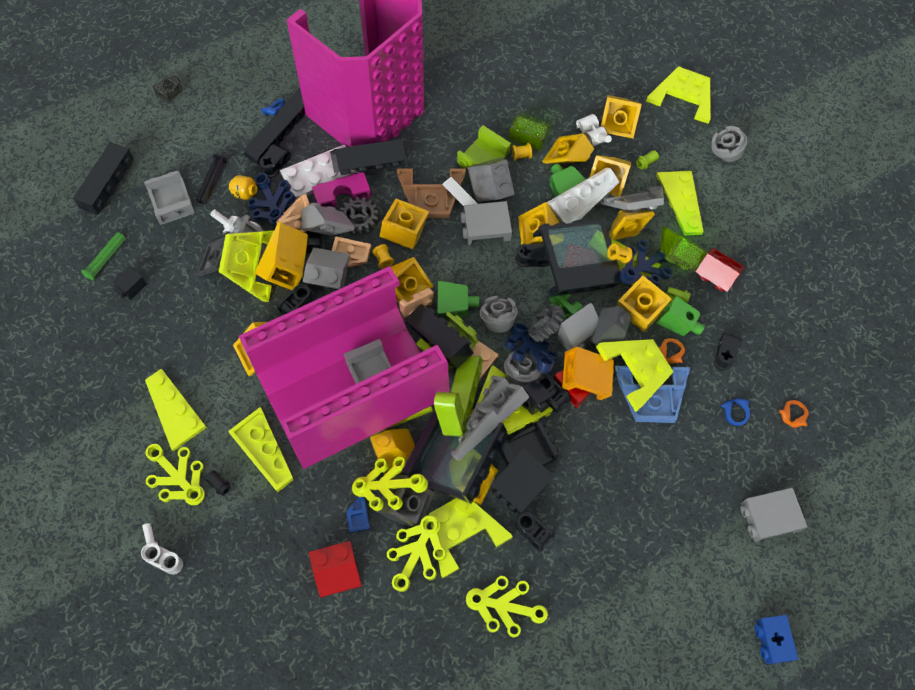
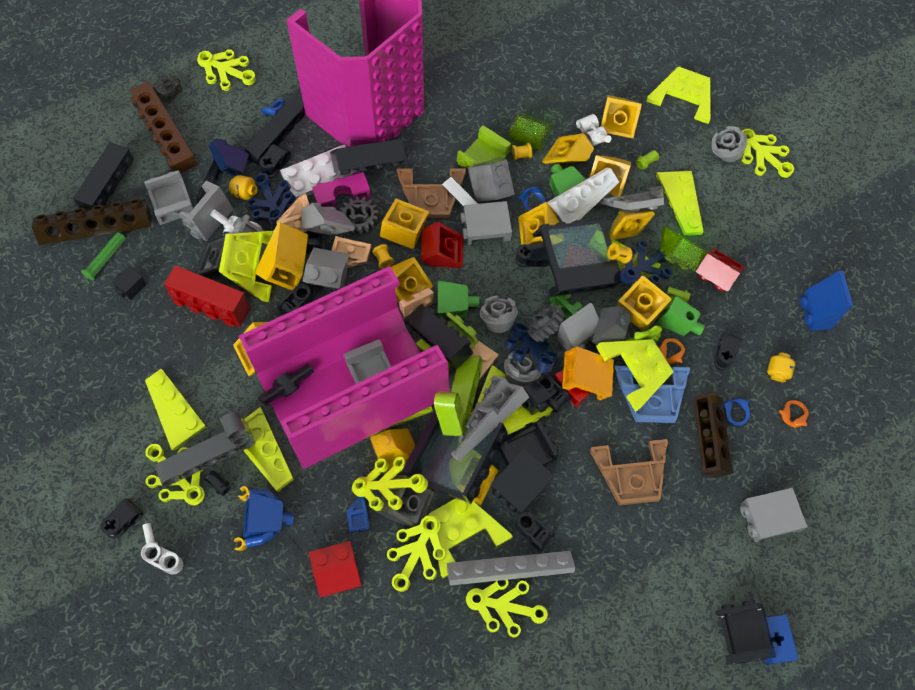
none -> dark brown brick [31,199,152,245]
none -> black piece [101,498,144,539]
none -> reddish brown brick [130,81,197,173]
none -> dark grey beam [155,412,256,486]
none -> red brick [164,266,251,327]
none -> light grey panel [179,181,233,241]
none -> neon yellow plant [197,50,256,91]
none -> dark blue slope [209,138,249,177]
none -> blue torso [234,486,294,551]
none -> black pin [258,363,314,406]
none -> red slope [421,222,463,268]
none -> light grey plate [447,551,575,586]
none -> blue piece [518,187,546,211]
none -> medium nougat wing [590,439,668,506]
none -> lime plate [626,325,662,343]
none -> dark brown brick [693,392,733,478]
none -> black panel [715,600,776,665]
none -> neon yellow plant [742,129,794,178]
none -> yellow head [767,353,796,382]
none -> blue slope [800,270,853,331]

